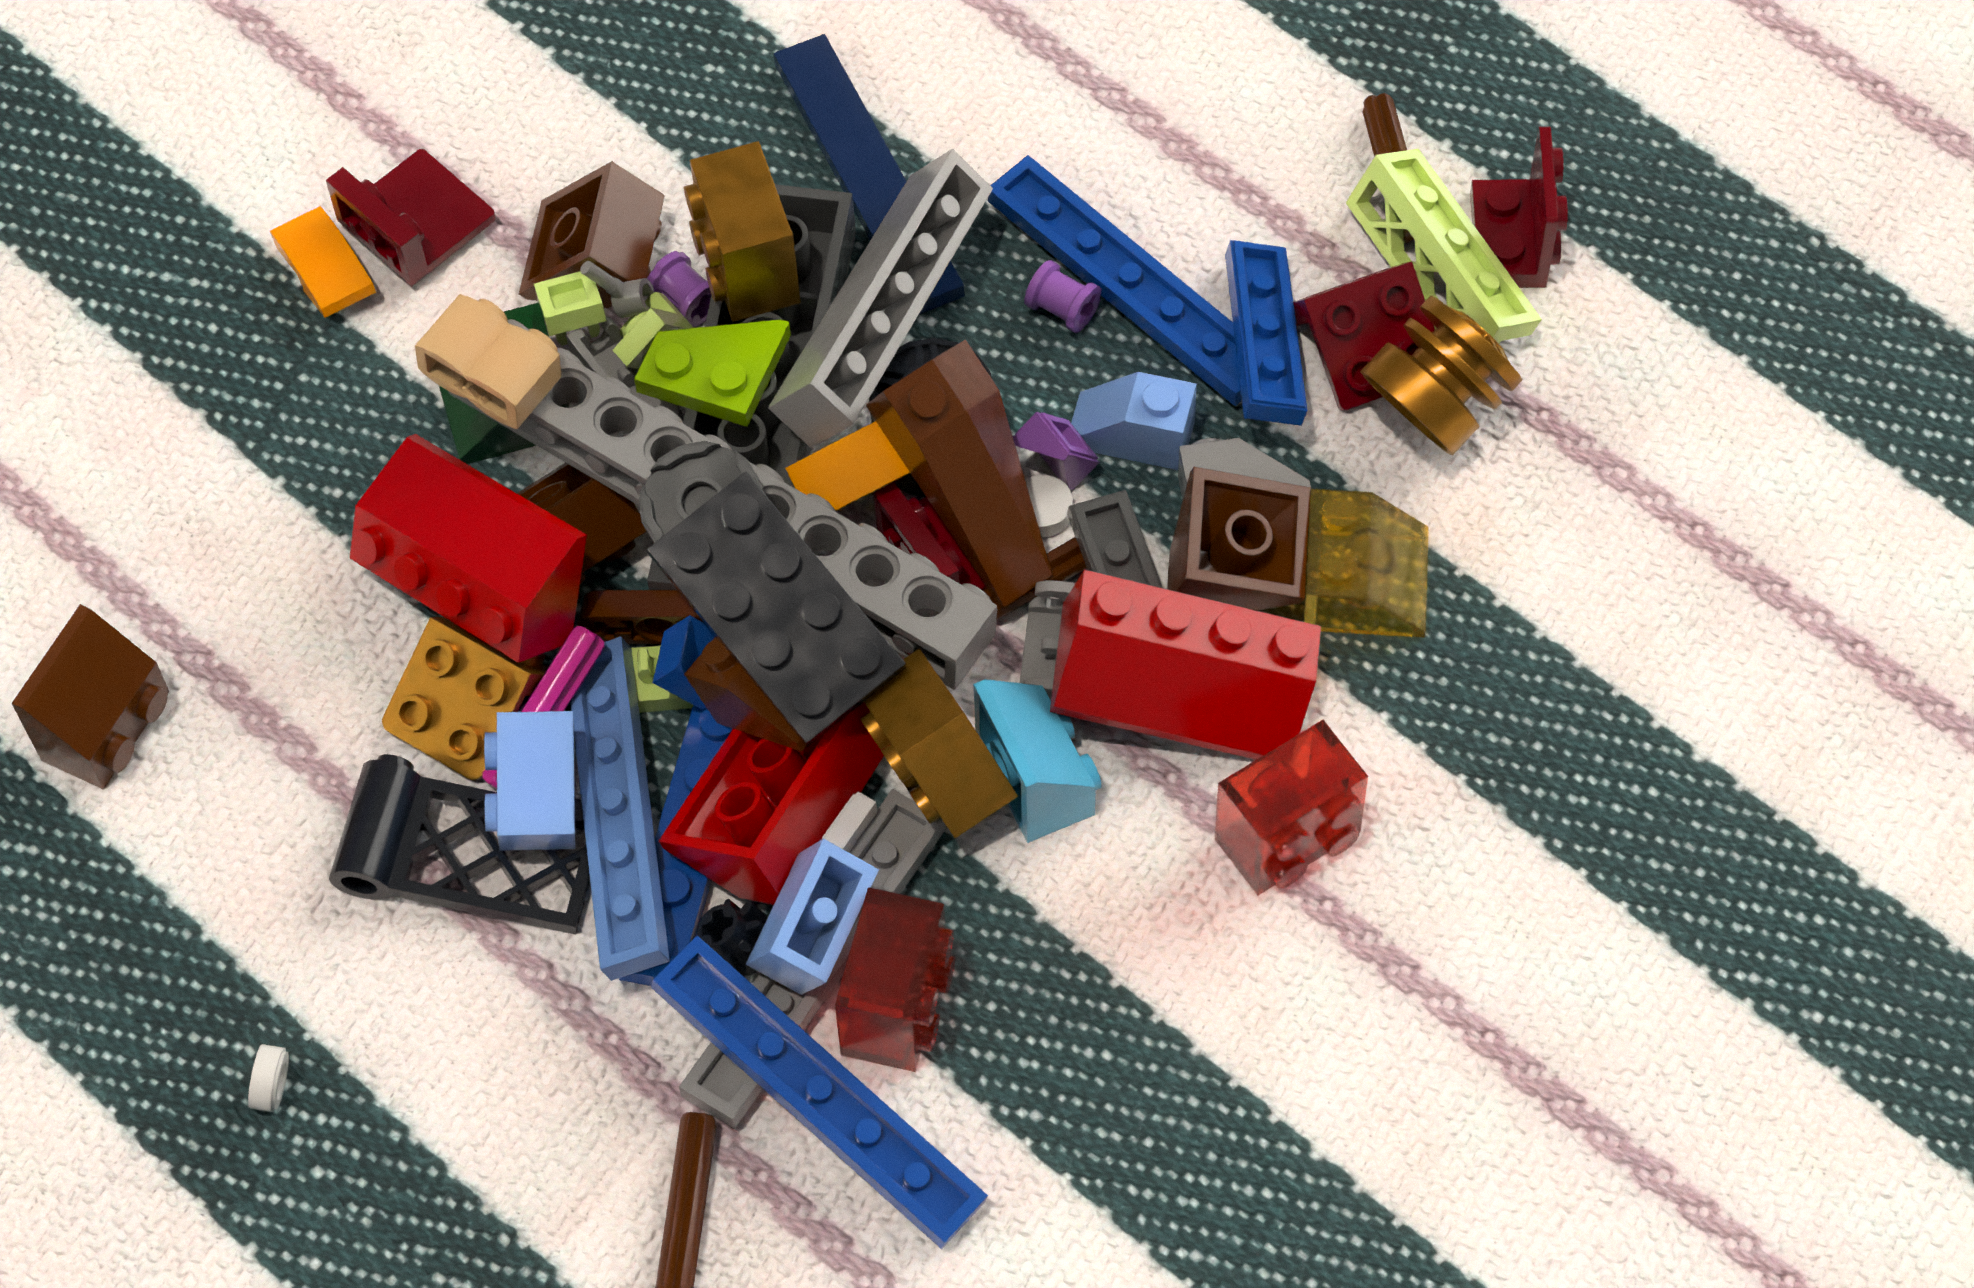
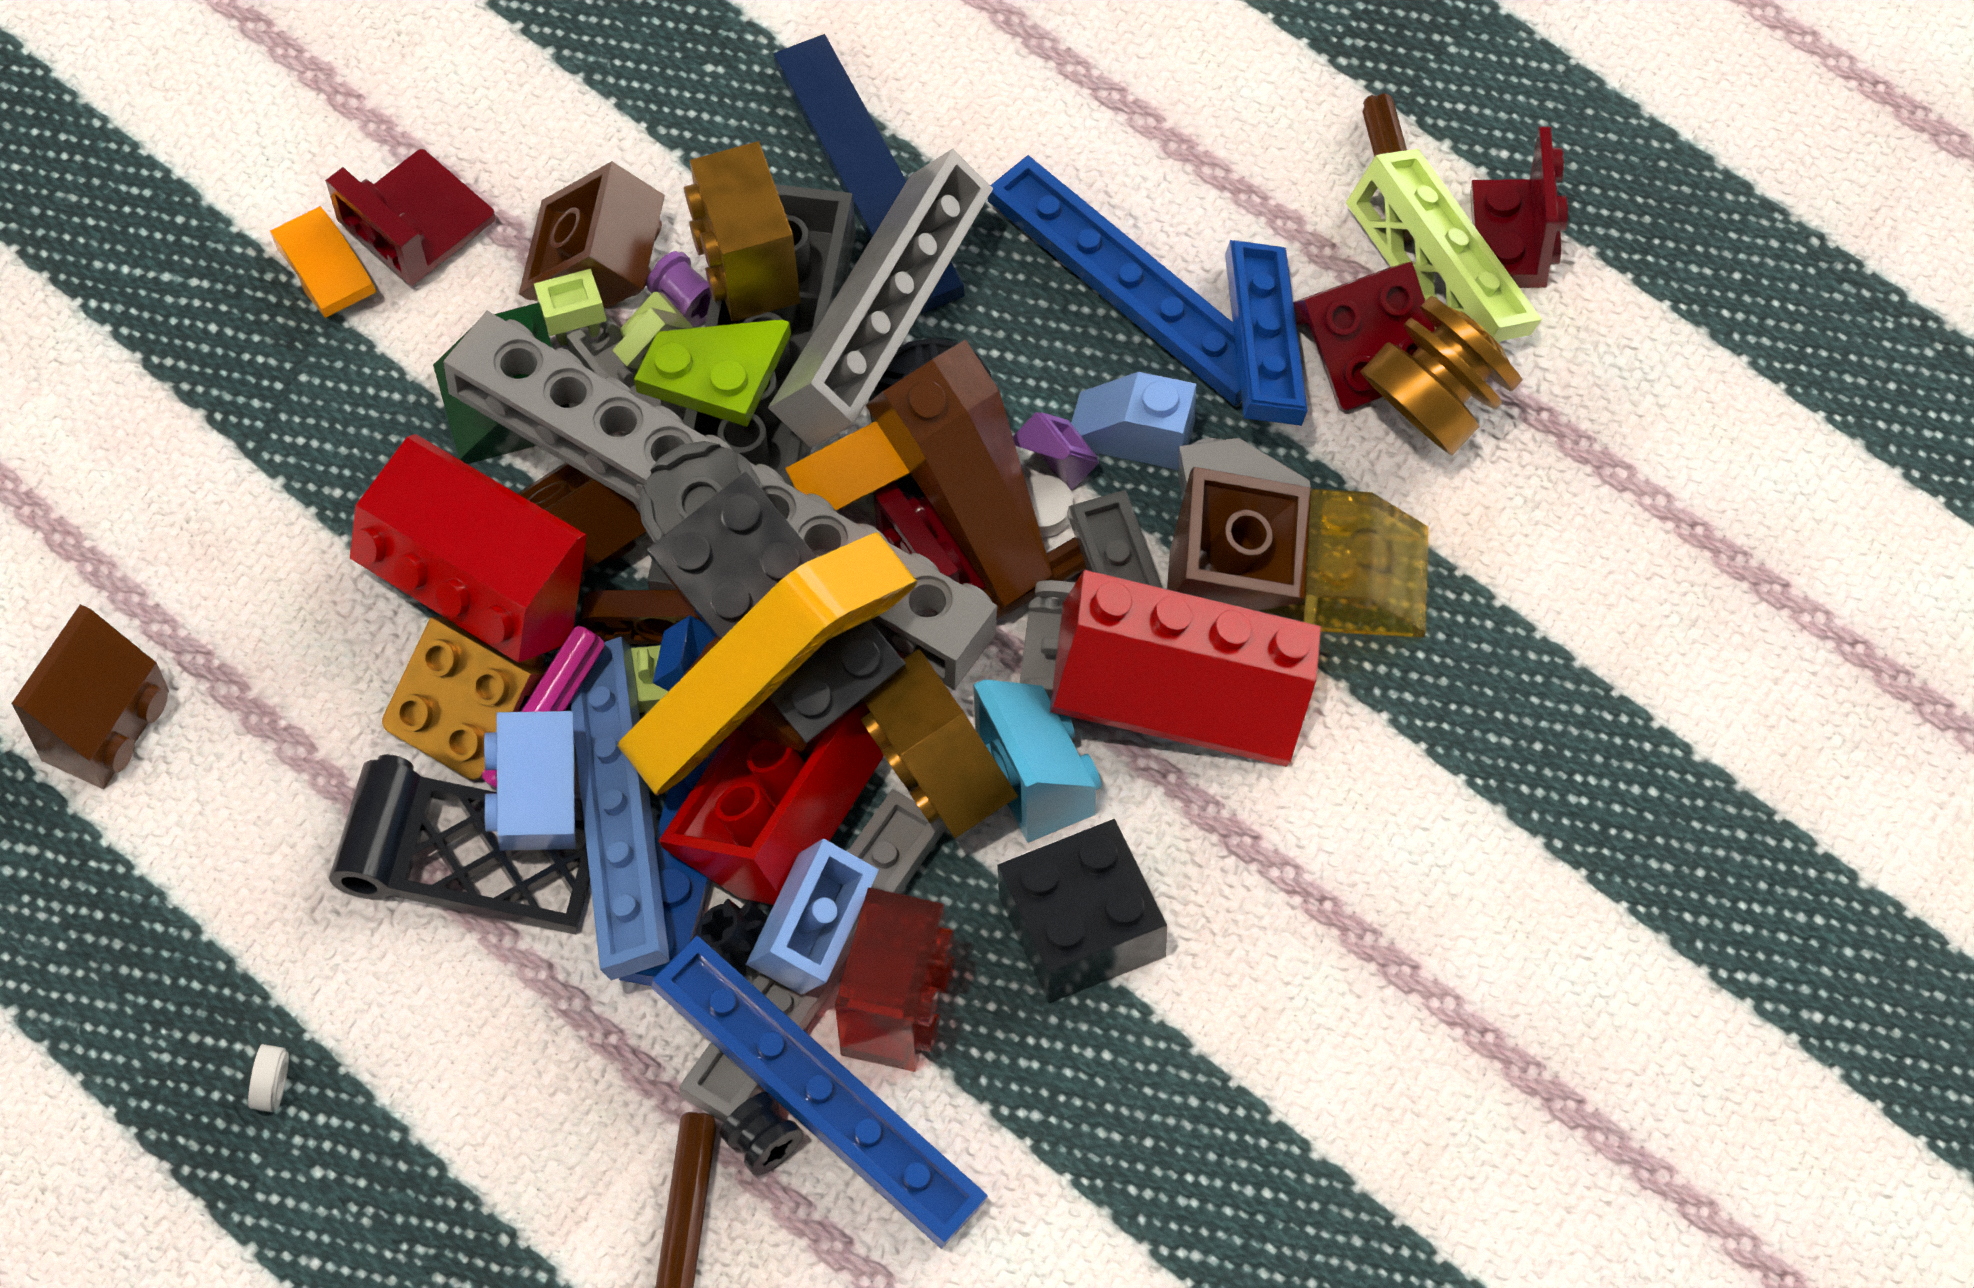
tan brick [415,294,561,429] -> none
light grey hand [580,261,654,318] -> none
white tile [822,792,877,852] -> none
medium lavender bush [1024,260,1102,333] -> none
clear red brick [1214,719,1368,896] -> none
none -> yellow beam [617,532,918,796]
none -> black wheel [720,1092,803,1176]
none -> black brick [997,818,1167,1004]

